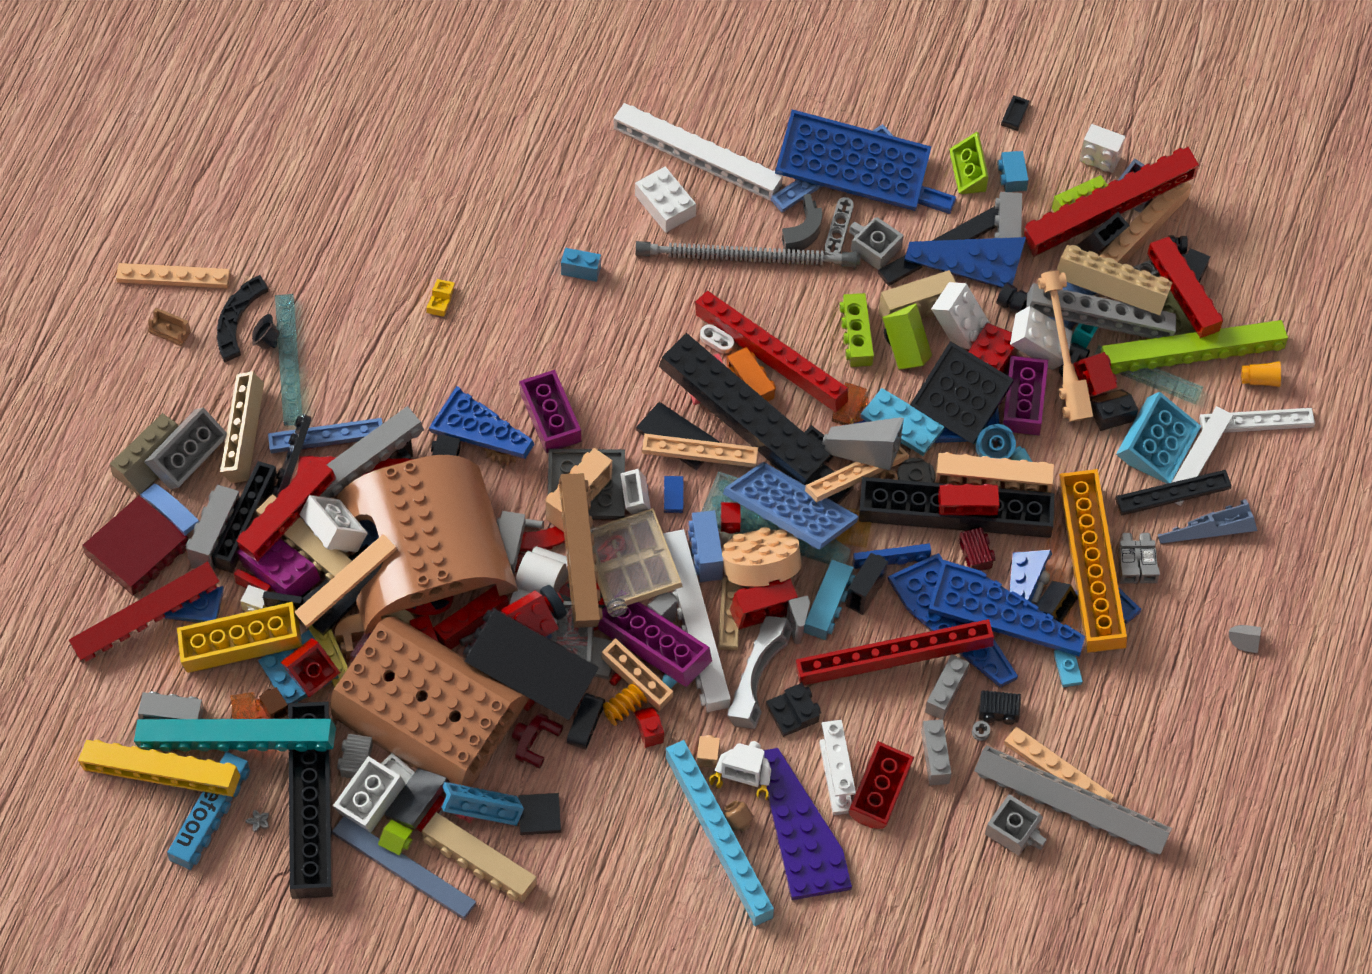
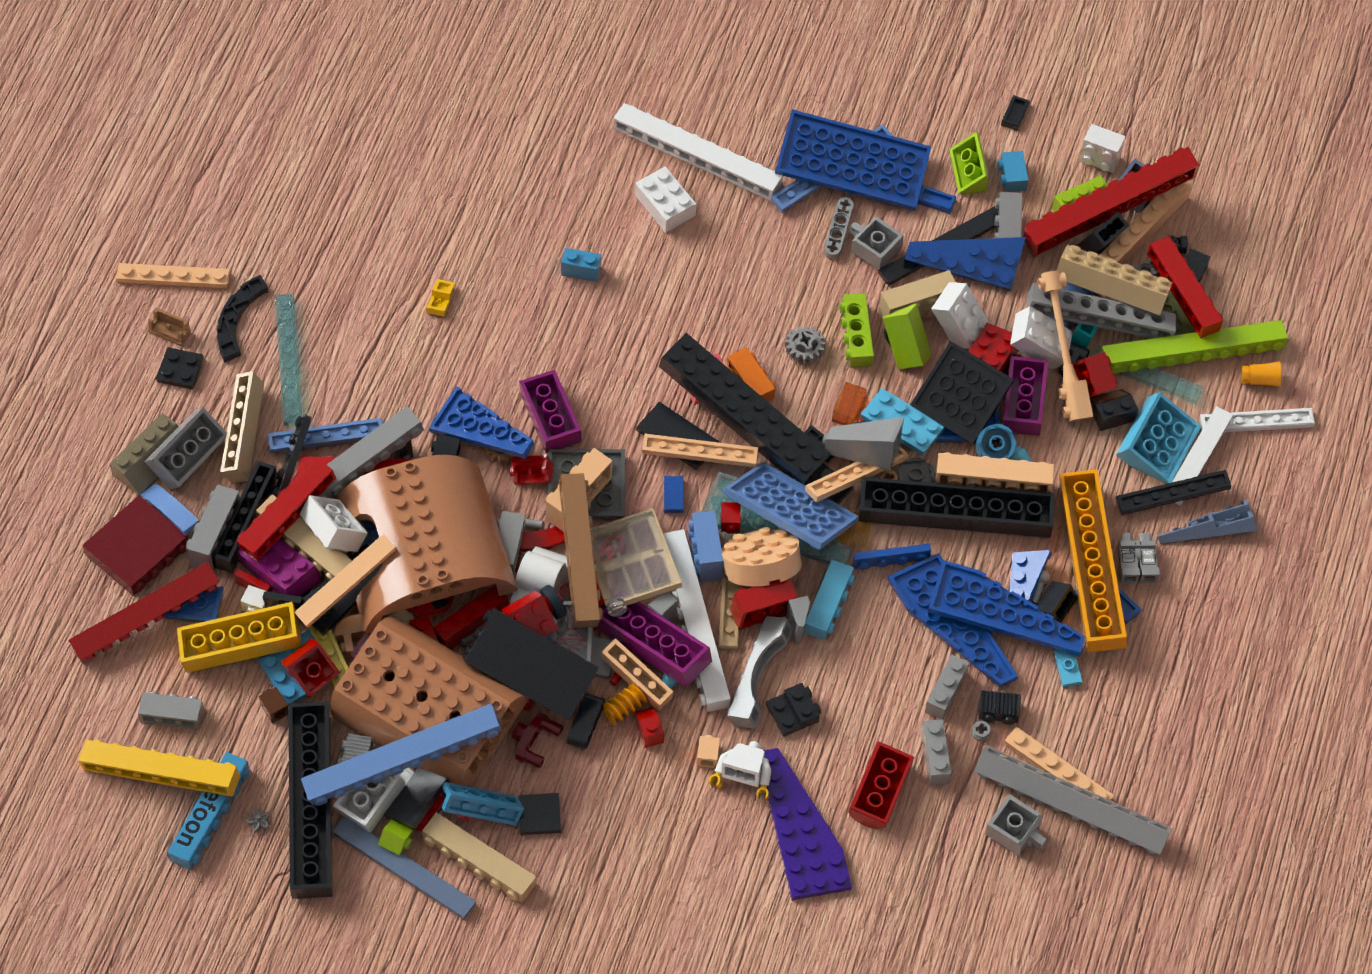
teal brick [134,719,336,752] -> none
clear orange brick [230,692,262,719] -> none
black piece [252,314,280,349] -> none
white brick [620,469,651,515] -> none
light grey hose [635,241,860,269] -> none
medium azure brick [666,740,774,926] -> none
red brick [695,290,848,413] -> none
white plate [700,324,734,354] -> none
medium nougat head [724,800,753,832] -> none
dark grey arch [781,194,822,253] -> none
red brick [796,619,994,686] -> none
white fence [819,720,856,815] -> none
black brick [846,553,888,615] -> none
red brick [938,484,999,515] -> none
dark red brick [958,527,996,571] -> none
black wheel [996,283,1027,314] -> none
light grey brick [1229,625,1261,653] -> none
none -> black plate [156,347,204,389]
none -> medium blue brick [301,704,503,806]
none -> red hinge [510,455,554,485]
none -> light grey gear [785,325,825,364]

